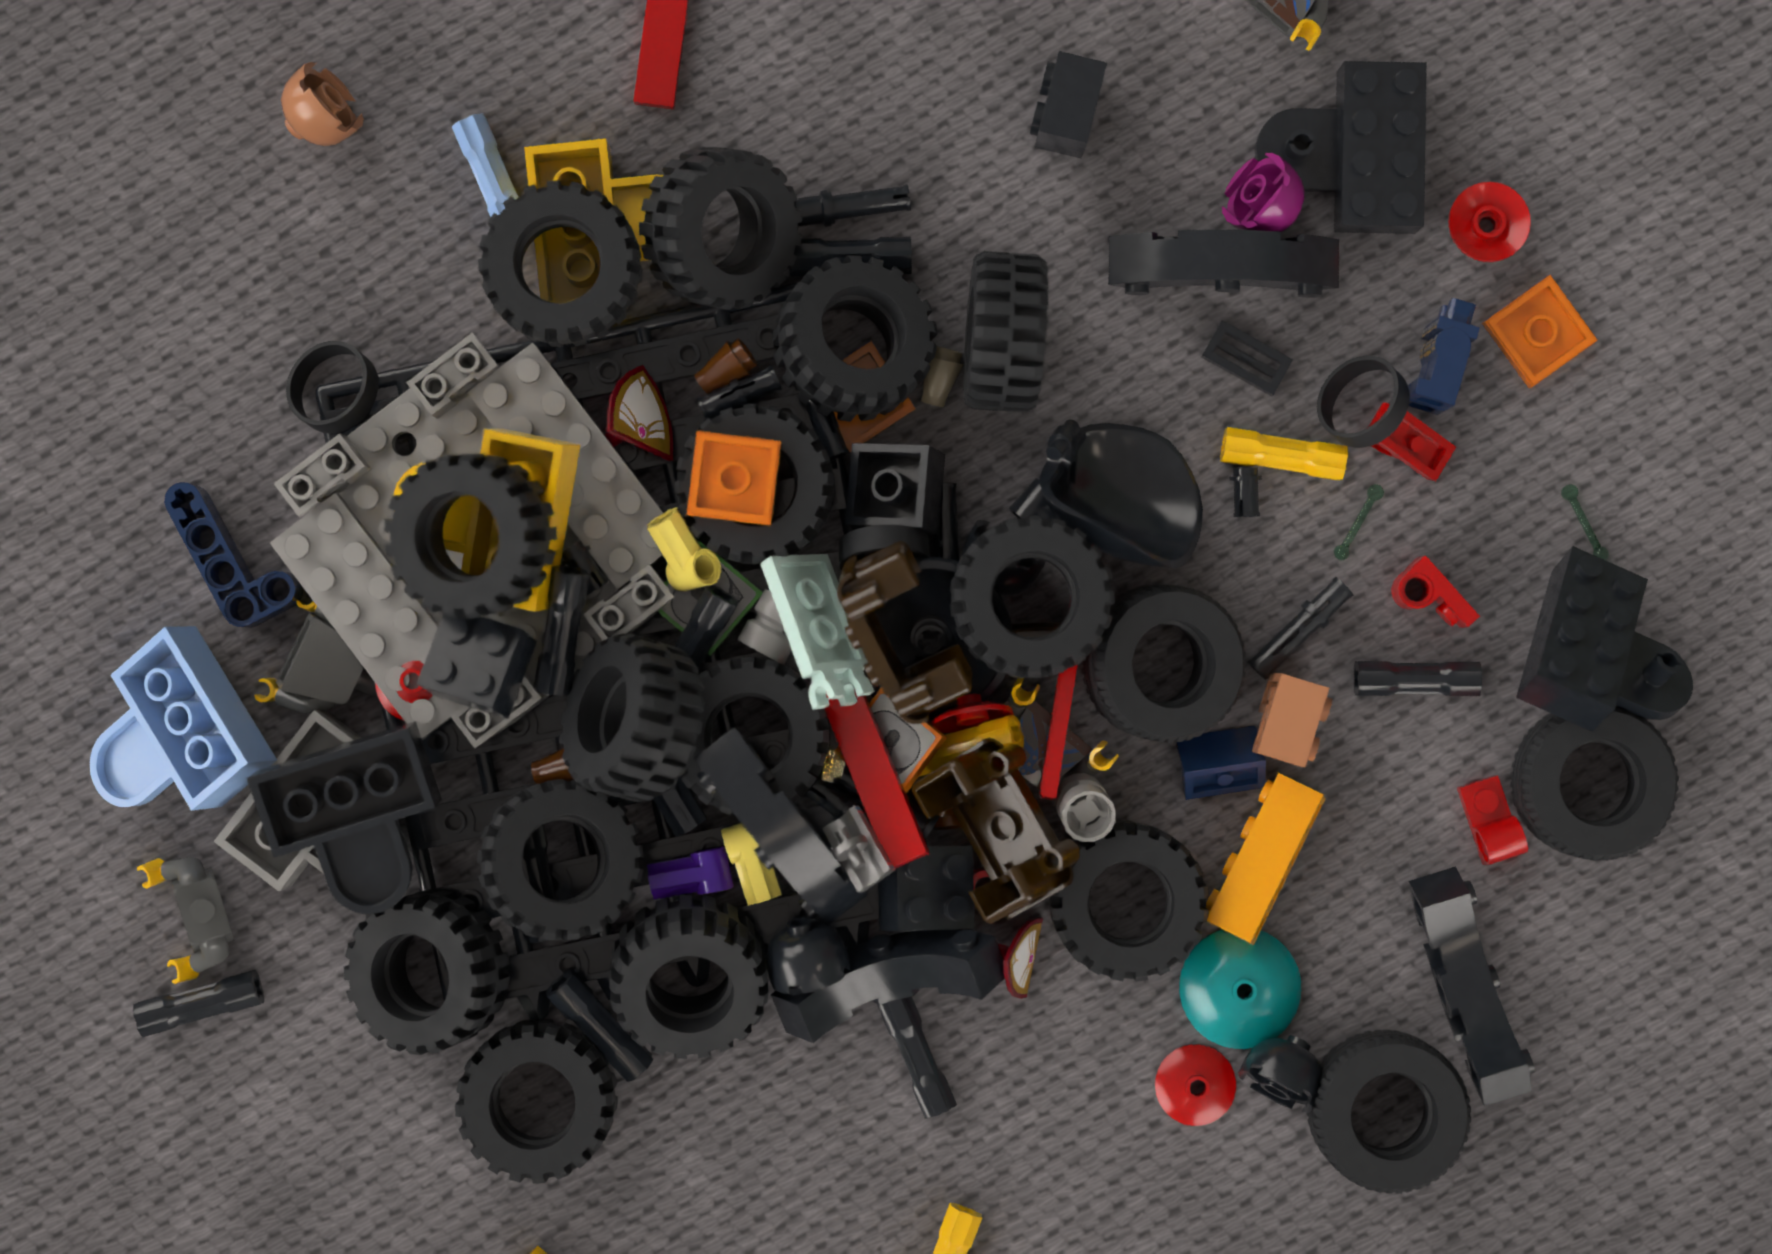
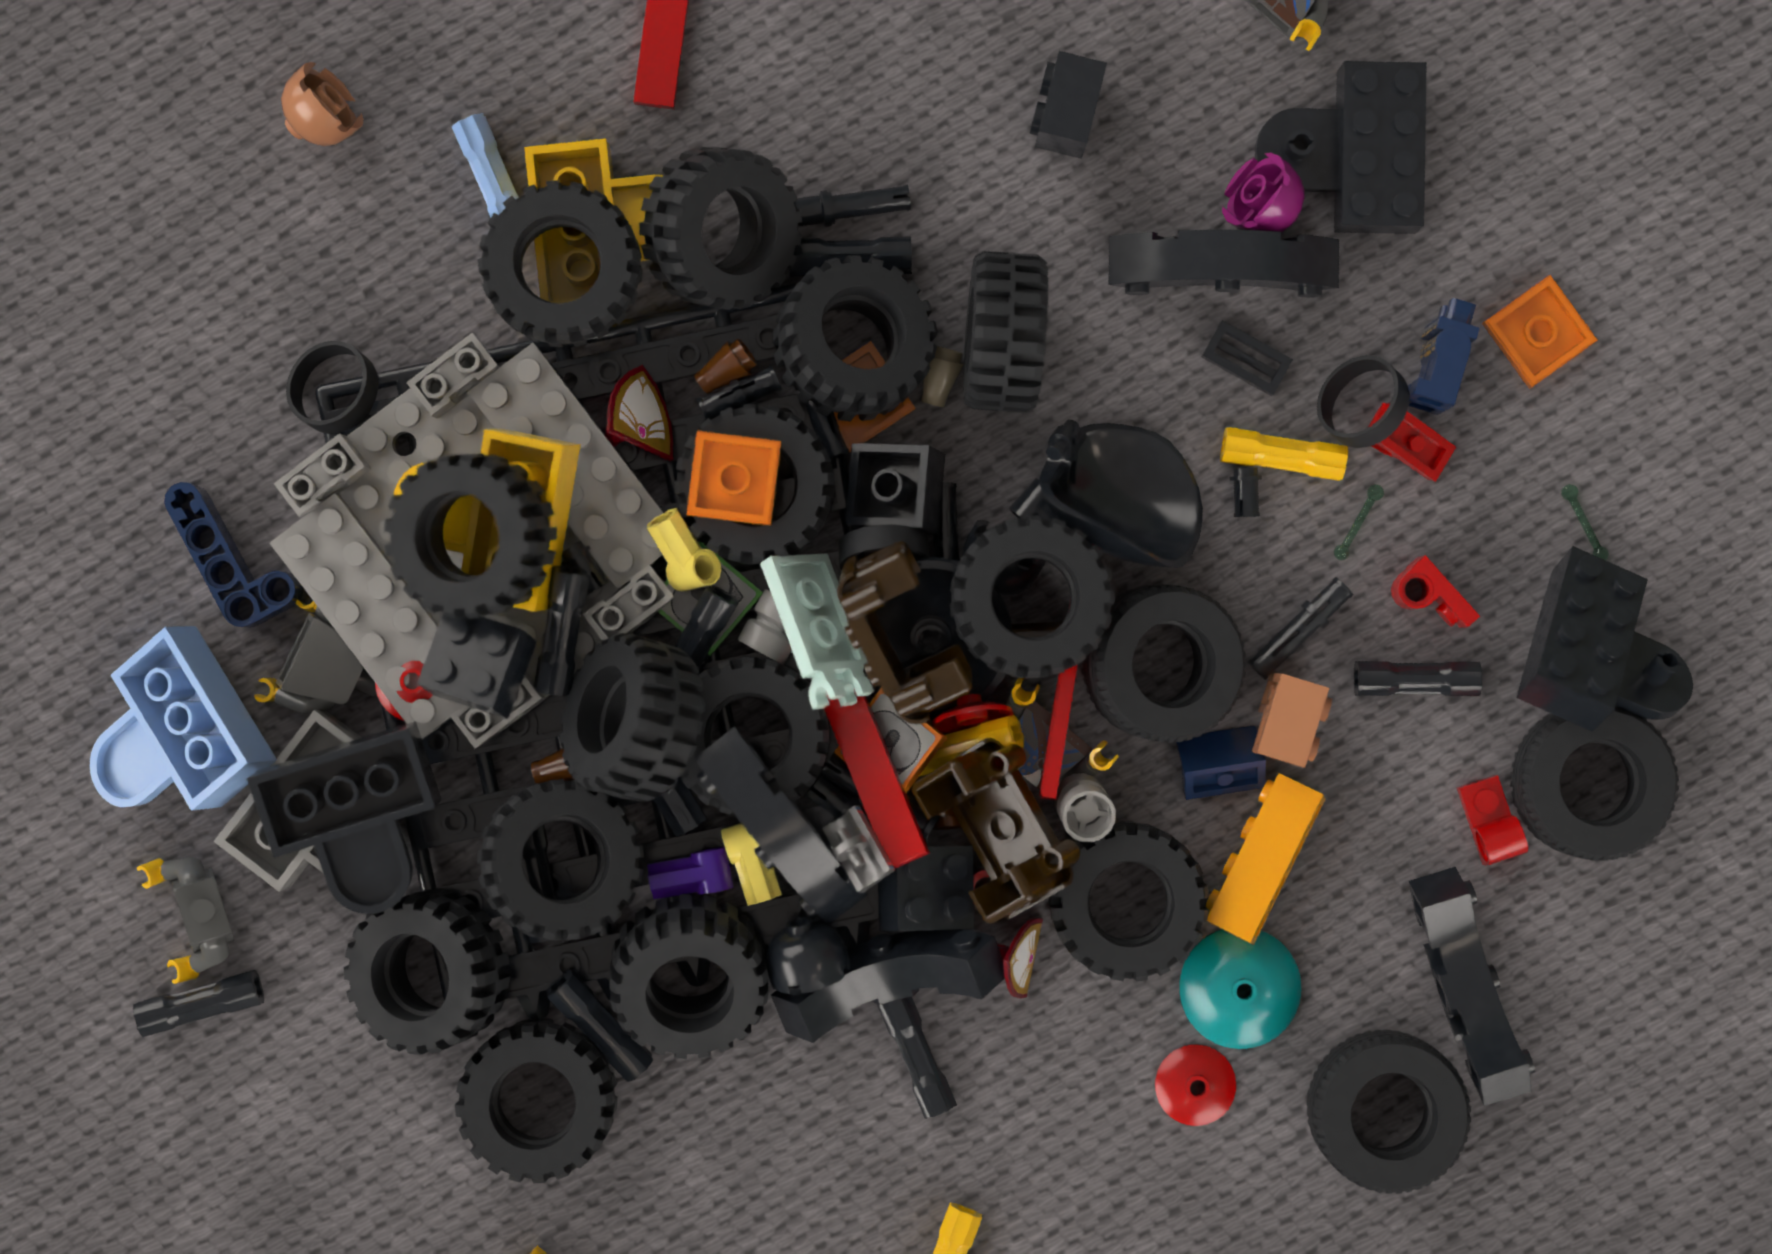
clear yellow piece [821,750,845,782] -> none
black cylinder [1238,1035,1323,1113] -> none
red dish [1448,182,1531,262] -> none

